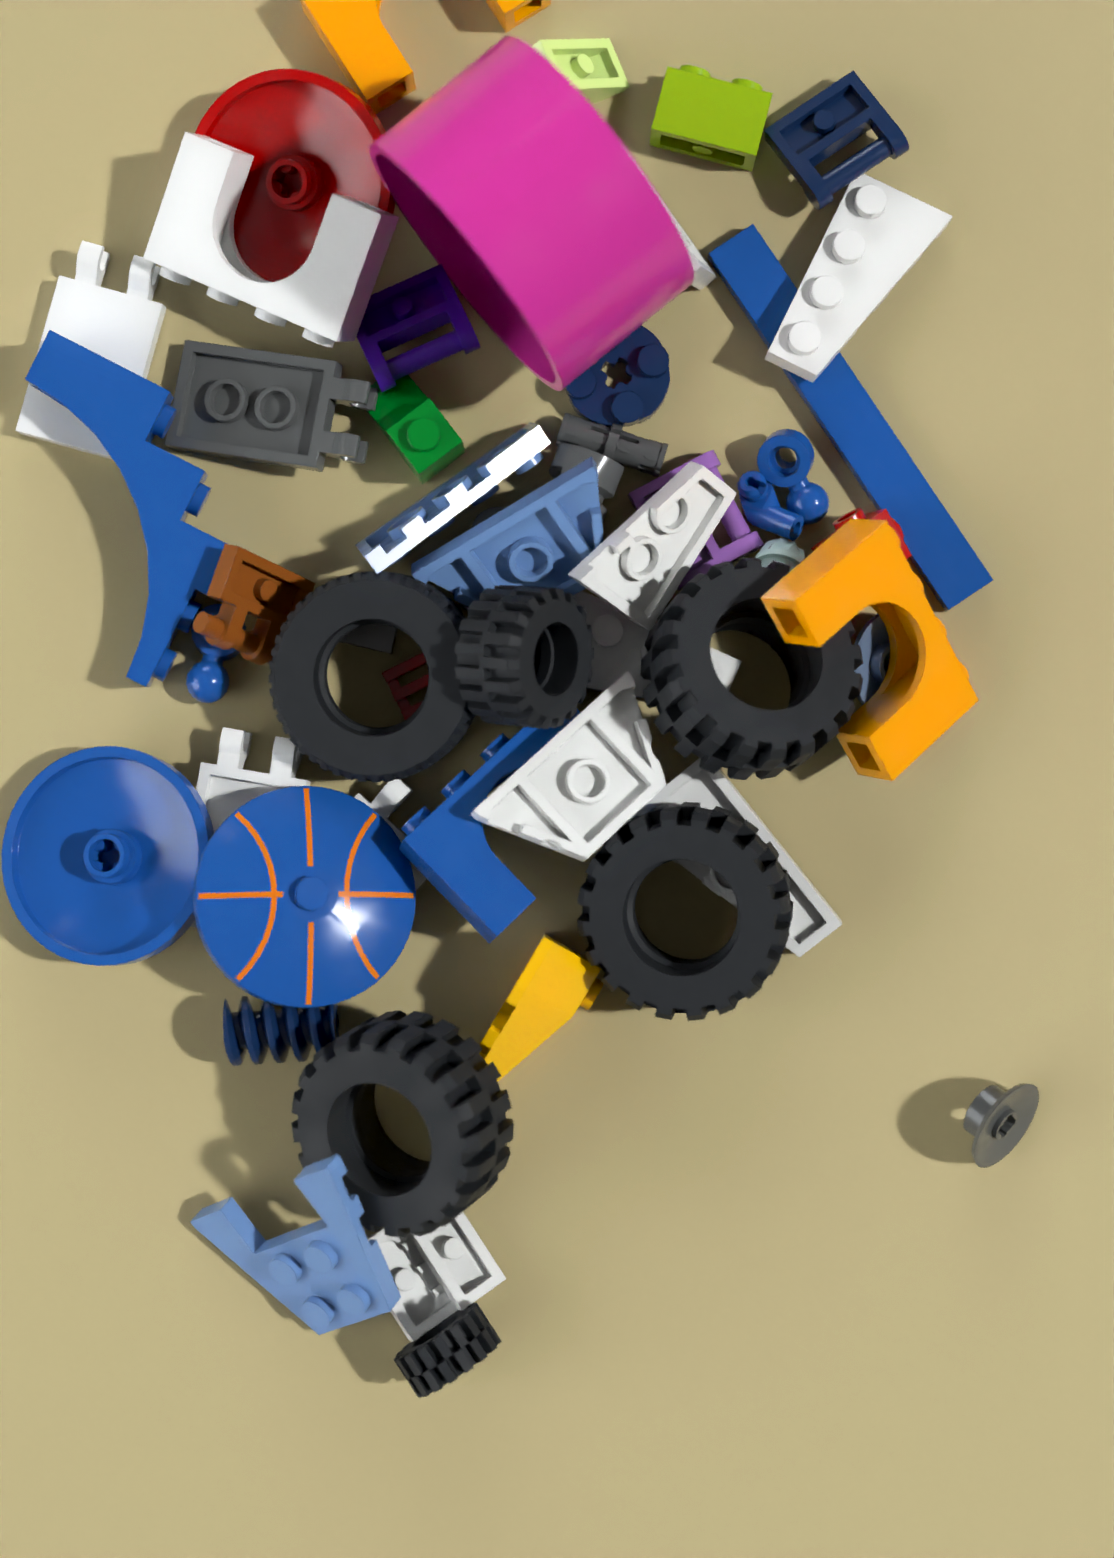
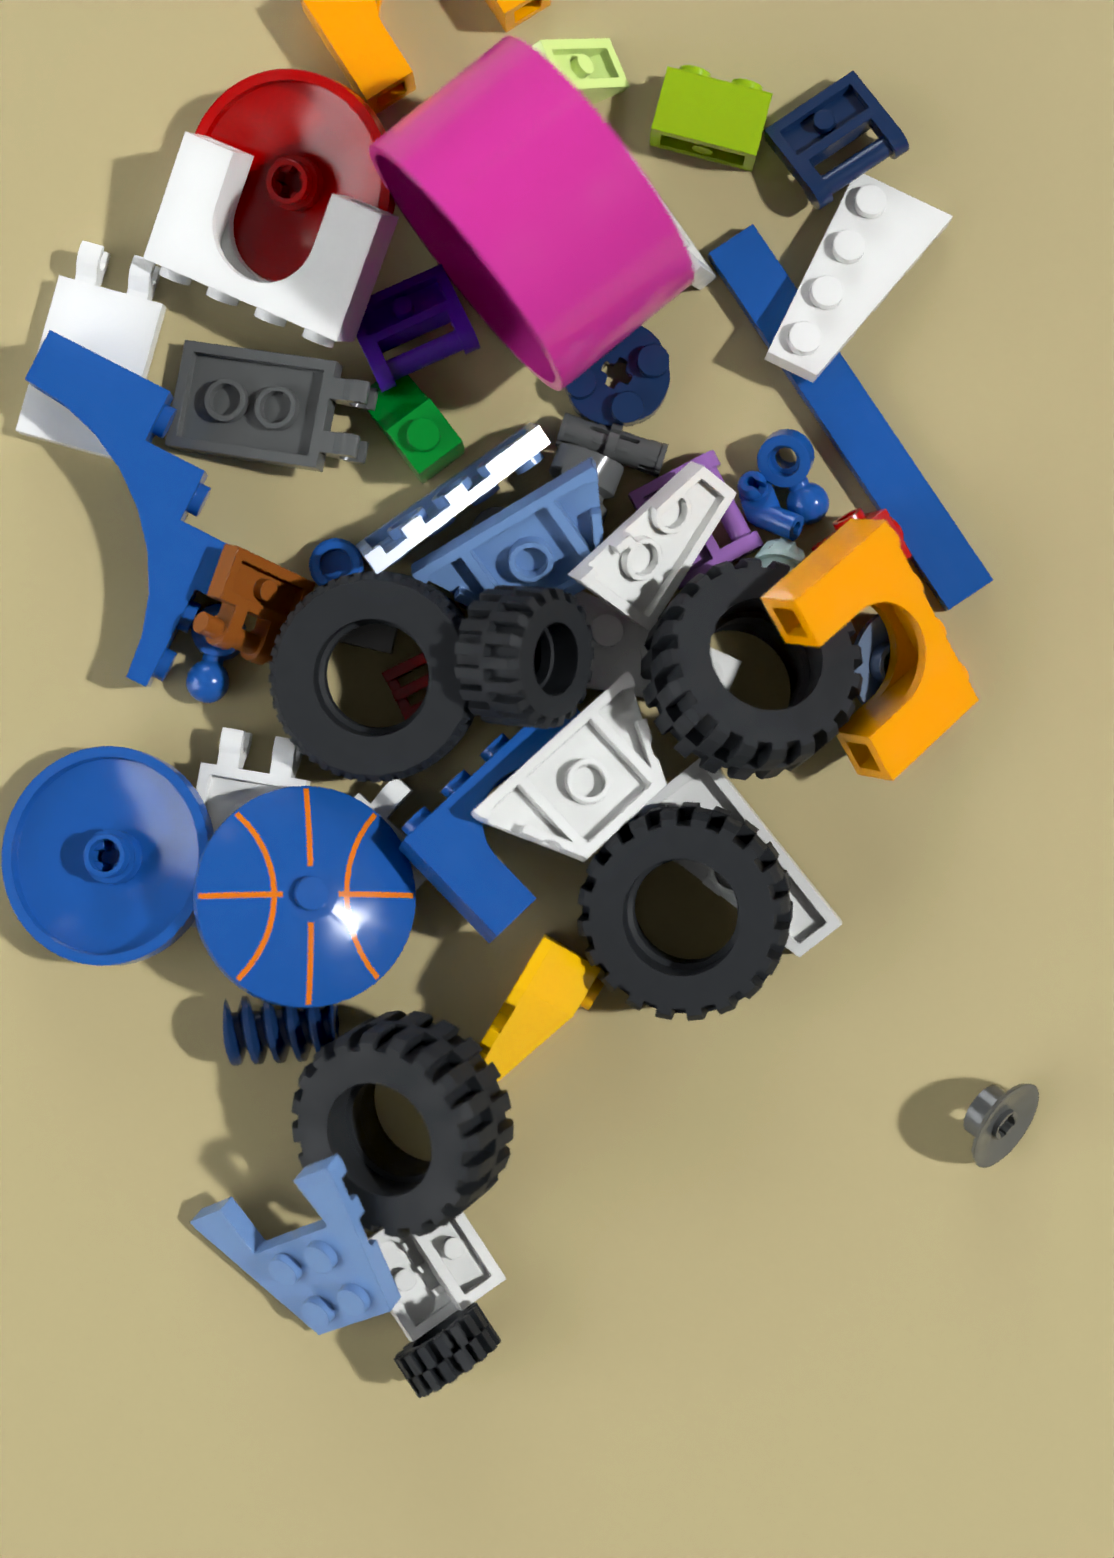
none -> blue tile [309,538,365,586]

